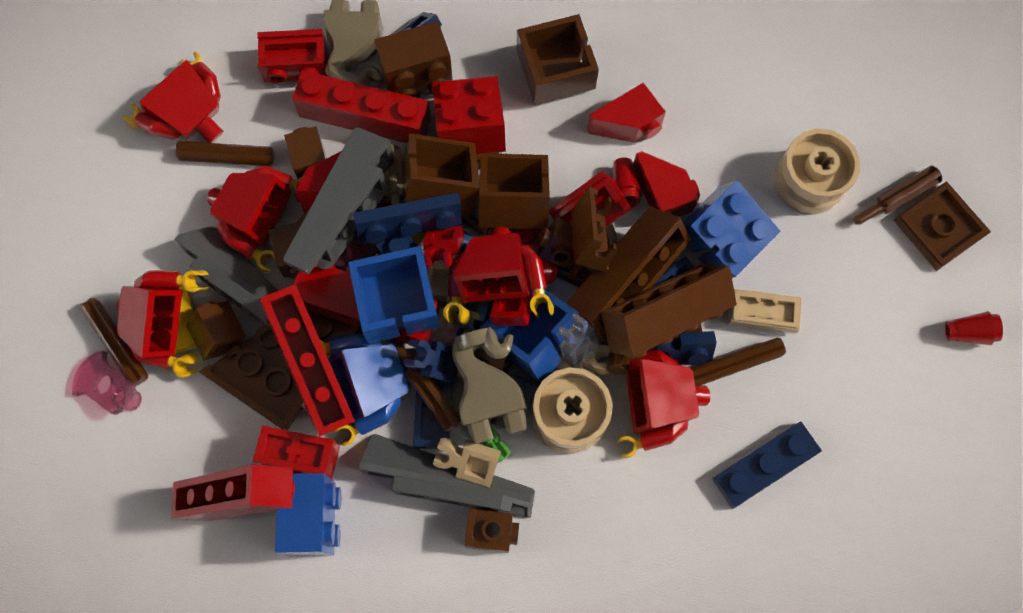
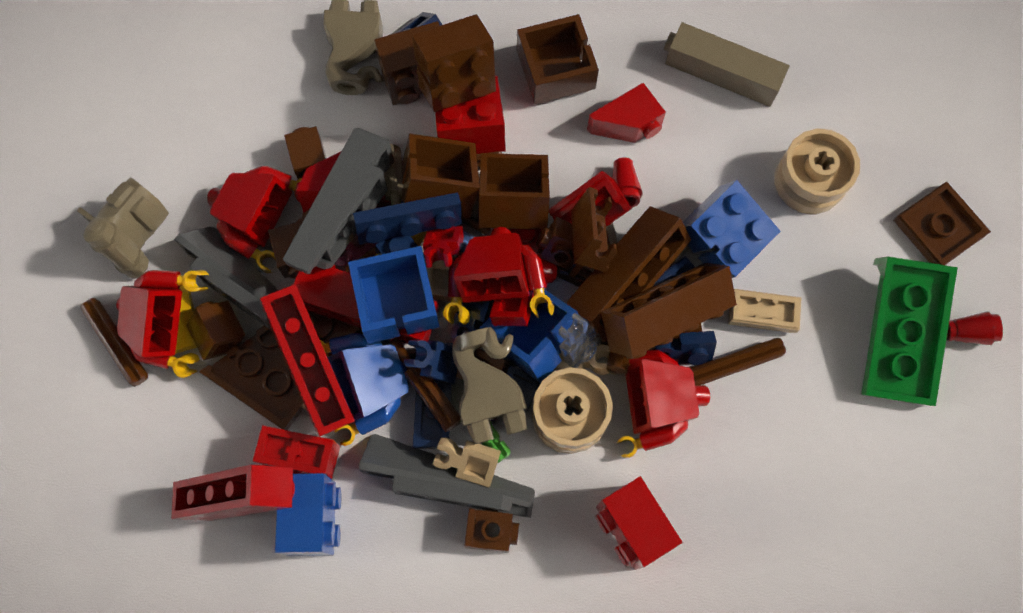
clear pink piece [72,350,142,415] -> none
red torso [121,52,224,143] -> none
reddish brown axle [175,141,274,166] -> none
red hinge [257,29,328,84] -> none
red brick [292,70,431,143] -> none
red slope [633,151,700,217] -> none
dark blue plate [712,421,822,509] -> none
reddish brown axle [853,166,942,225] -> none
none -> dark tan piece [77,177,169,279]
none -> reddish brown piece [412,14,496,112]
none -> red piece [595,476,683,570]
none -> dark tan brick [663,22,790,107]
none -> green plate [861,256,958,406]

